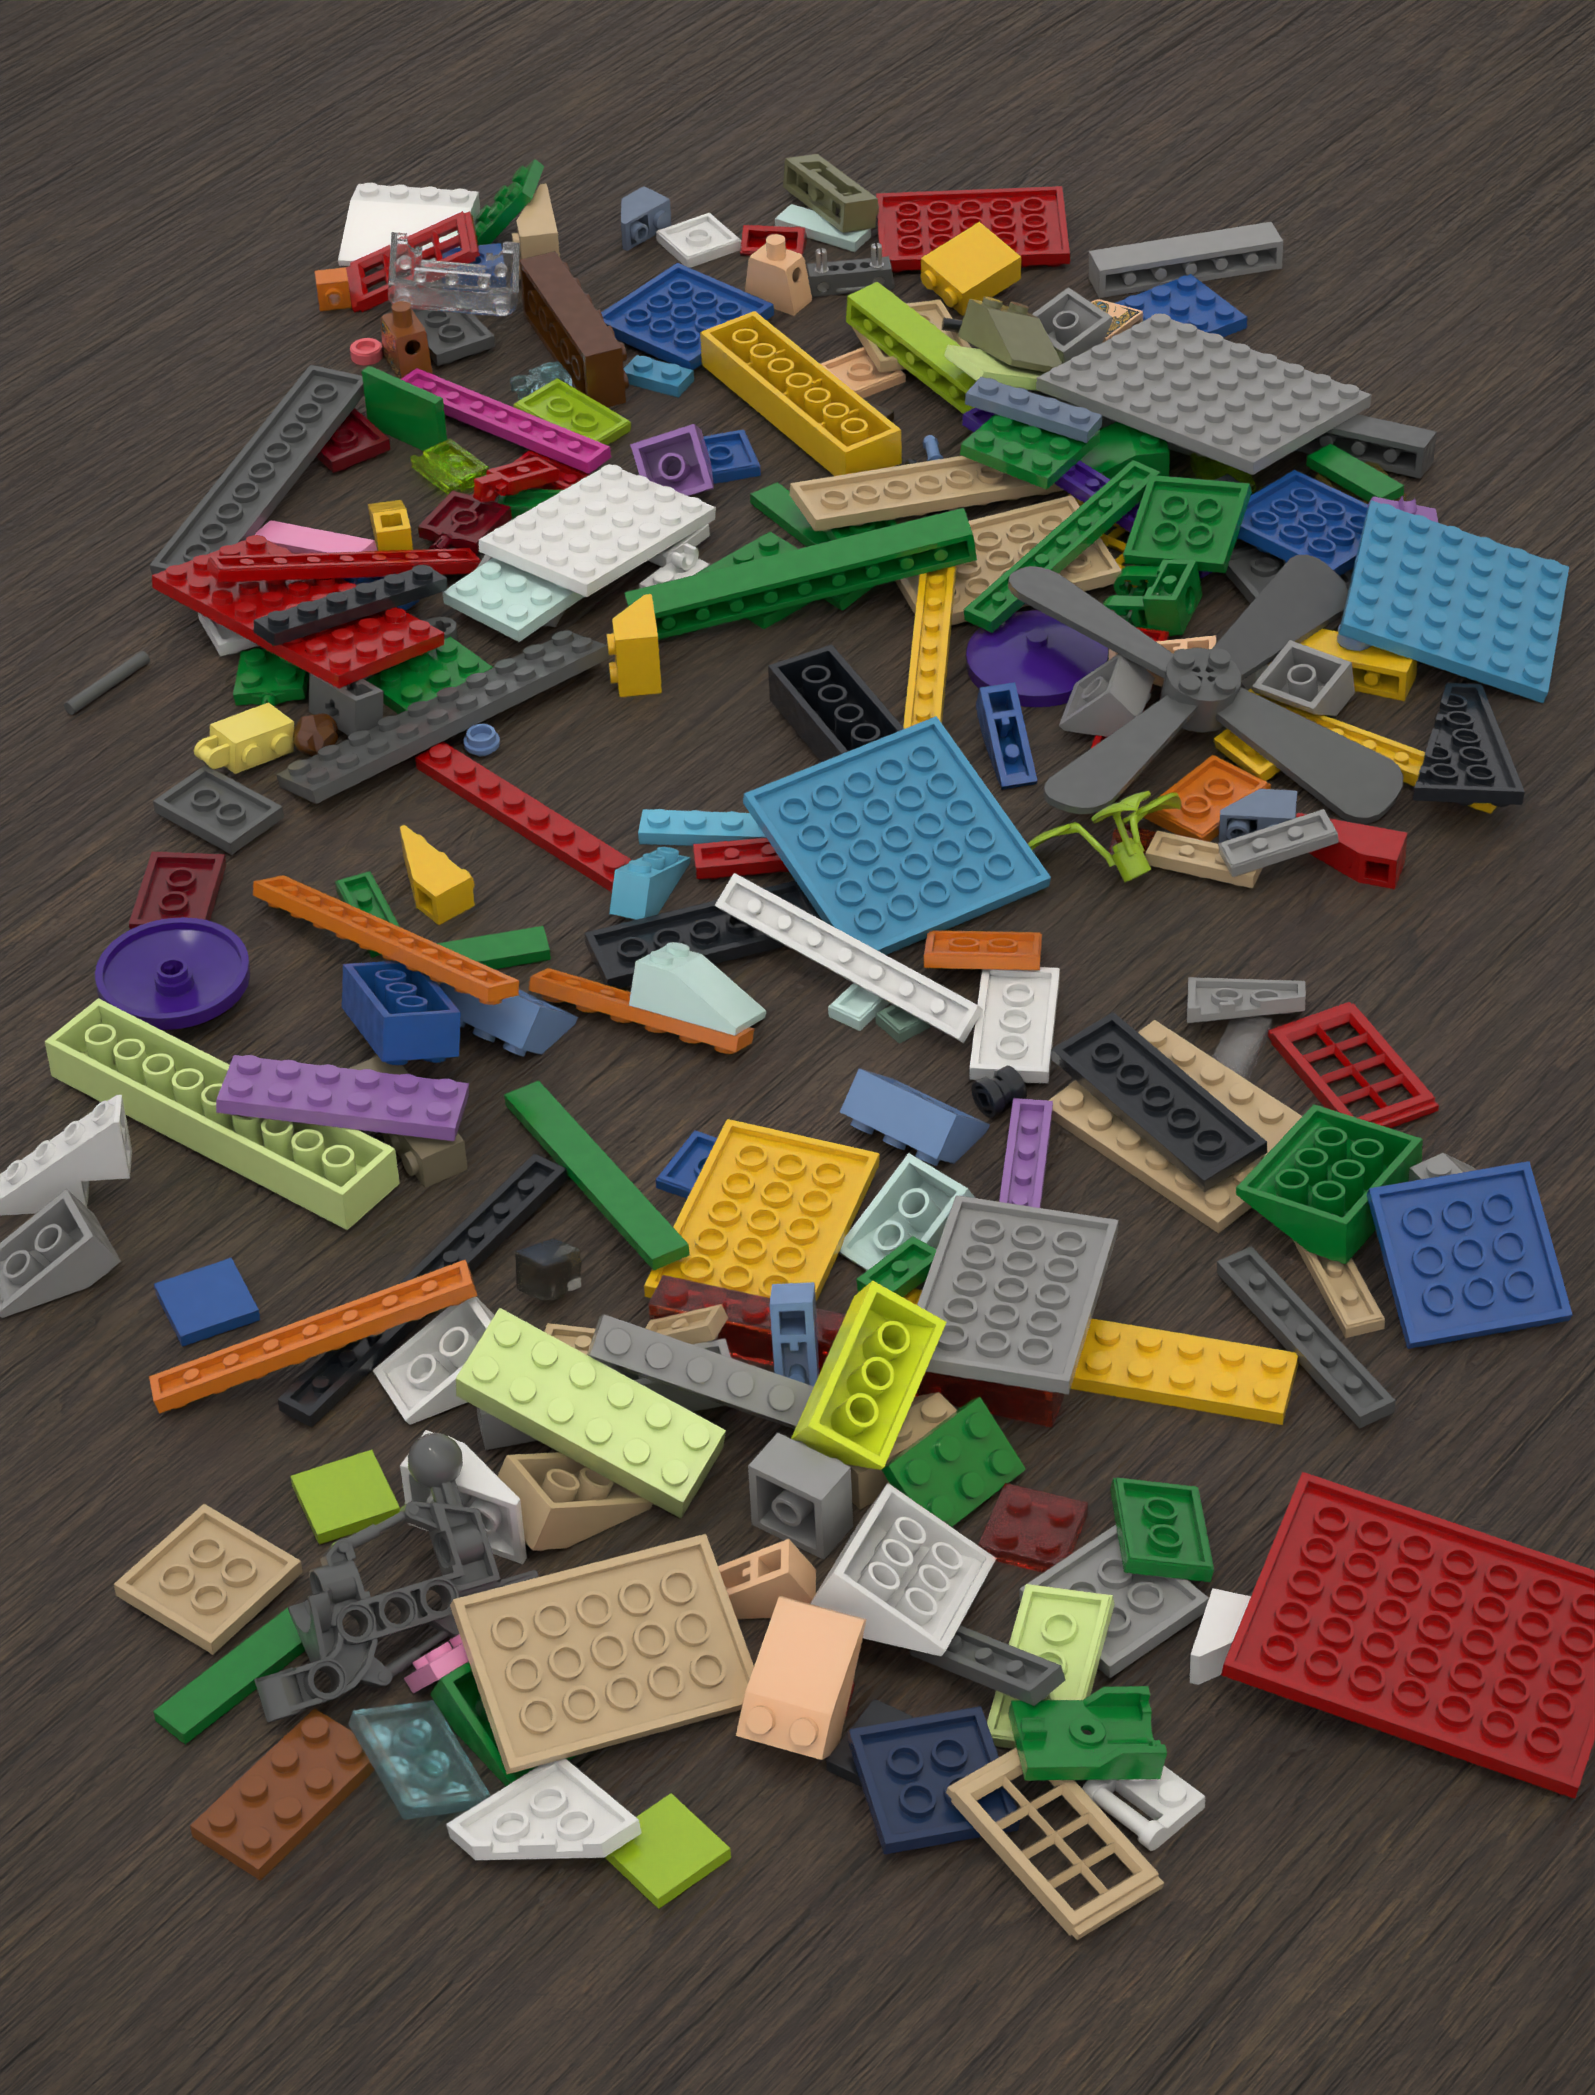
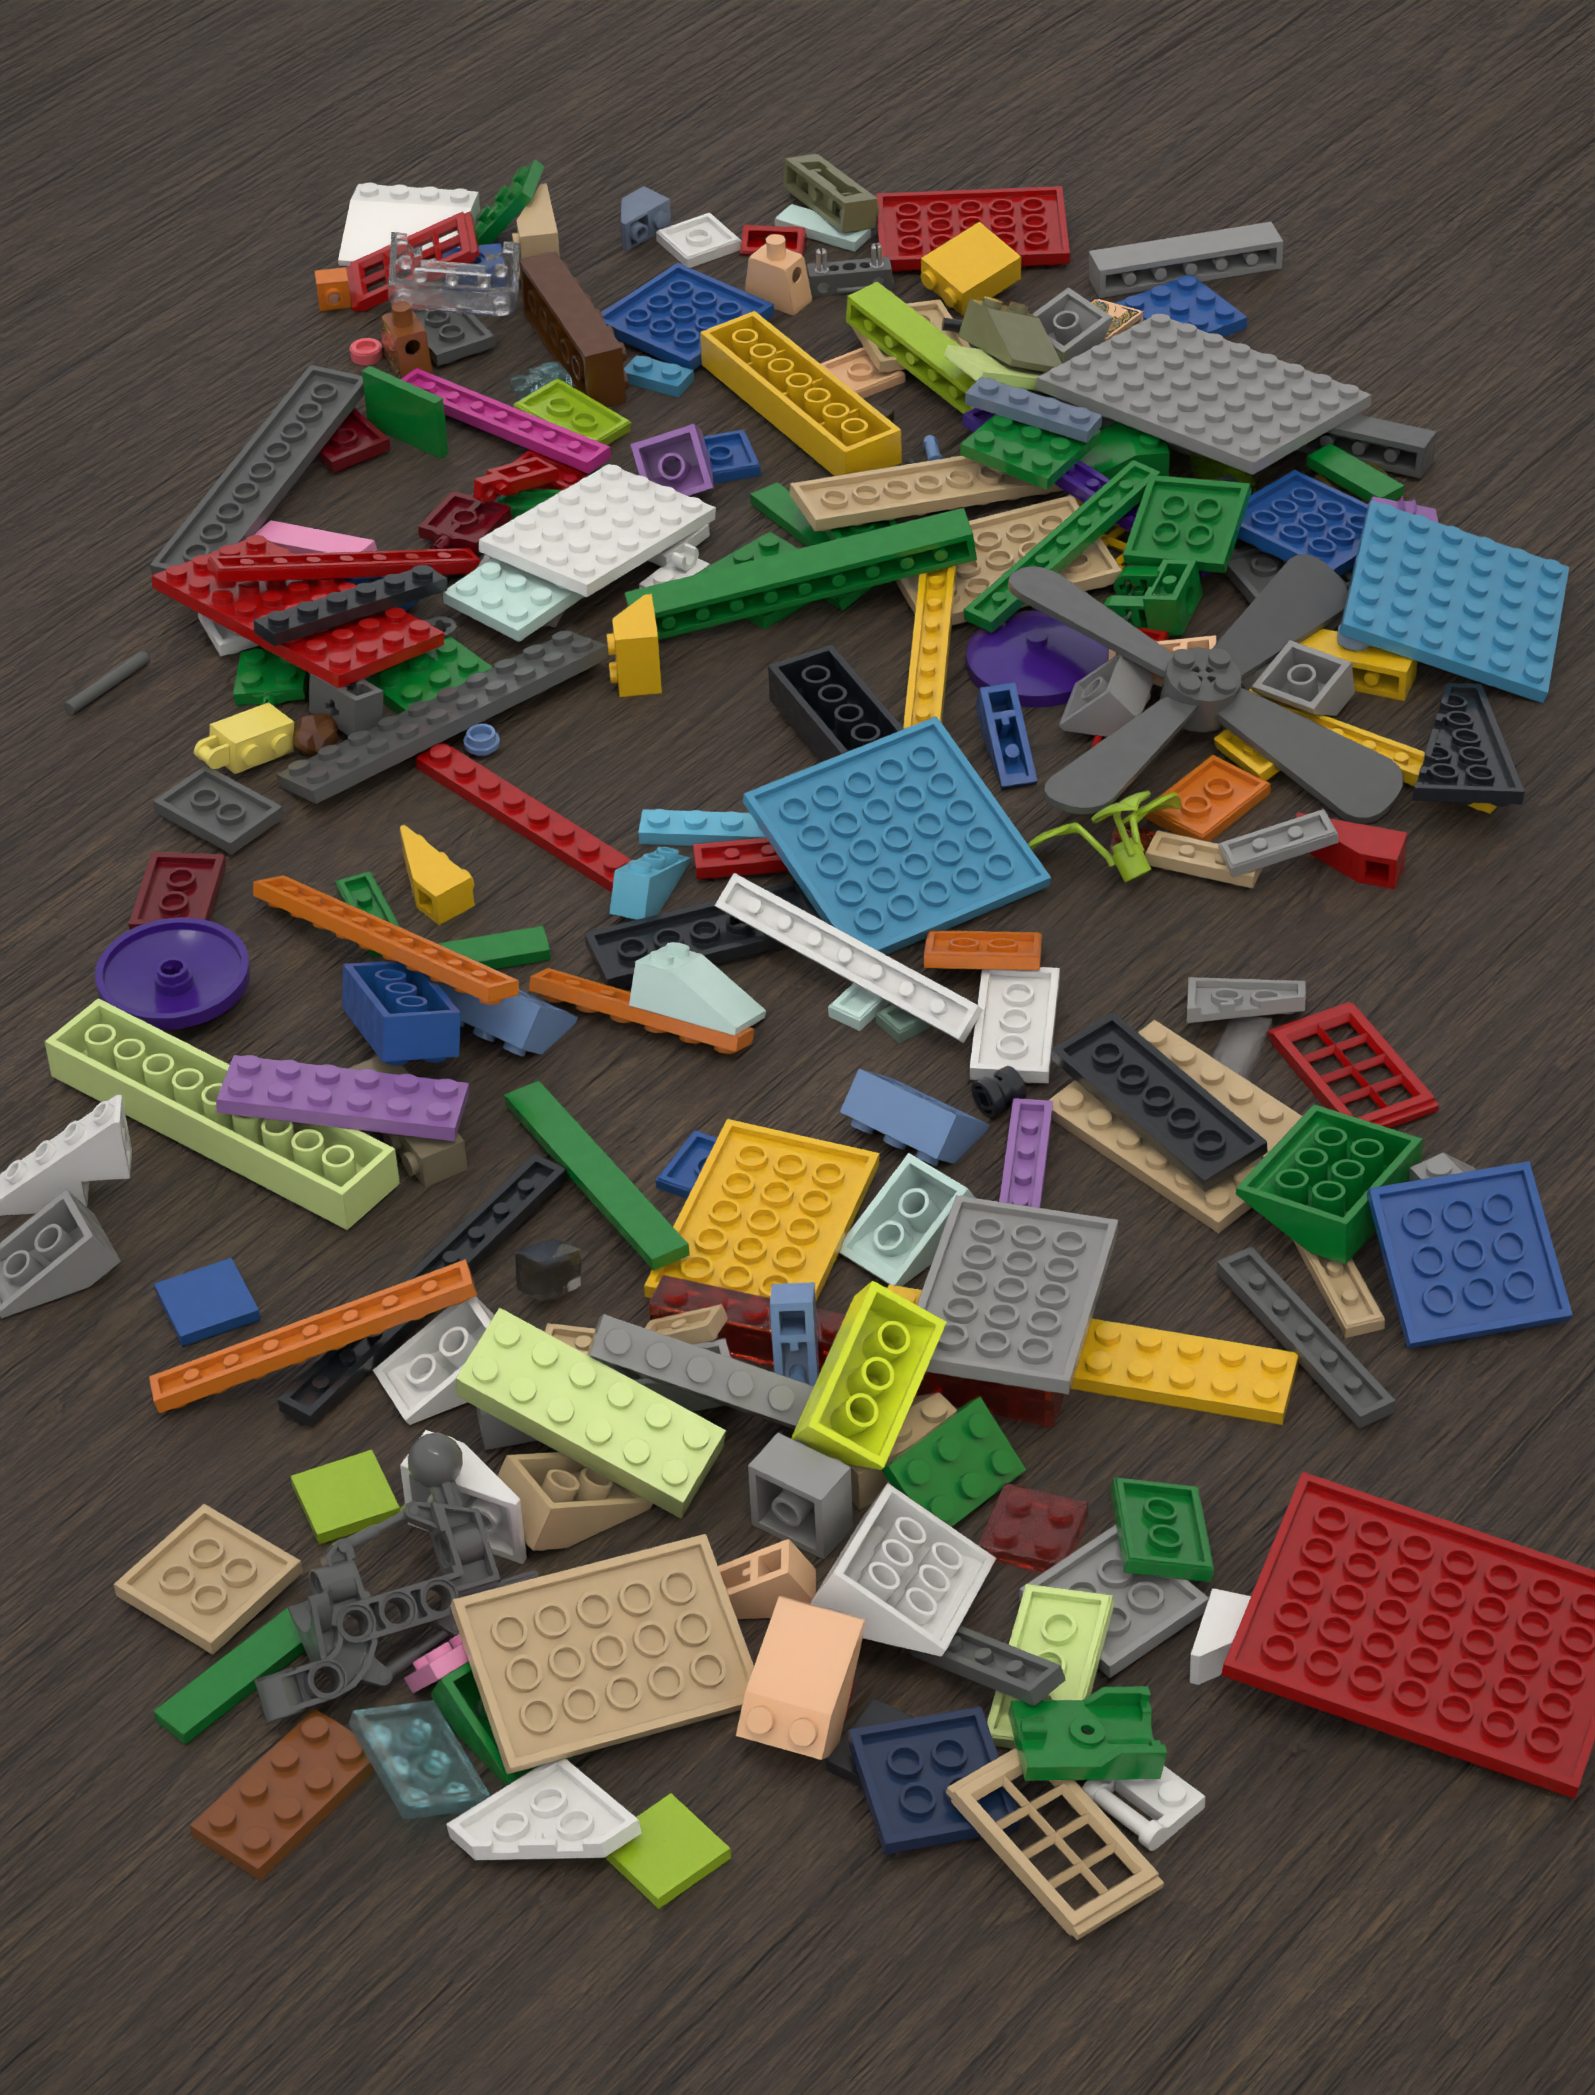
yellow slope [368,500,413,551] -> none
clear neon green plate [411,438,489,495] -> none
green plate [856,1236,937,1297] -> none
sand blue slope [1219,789,1297,843] -> none

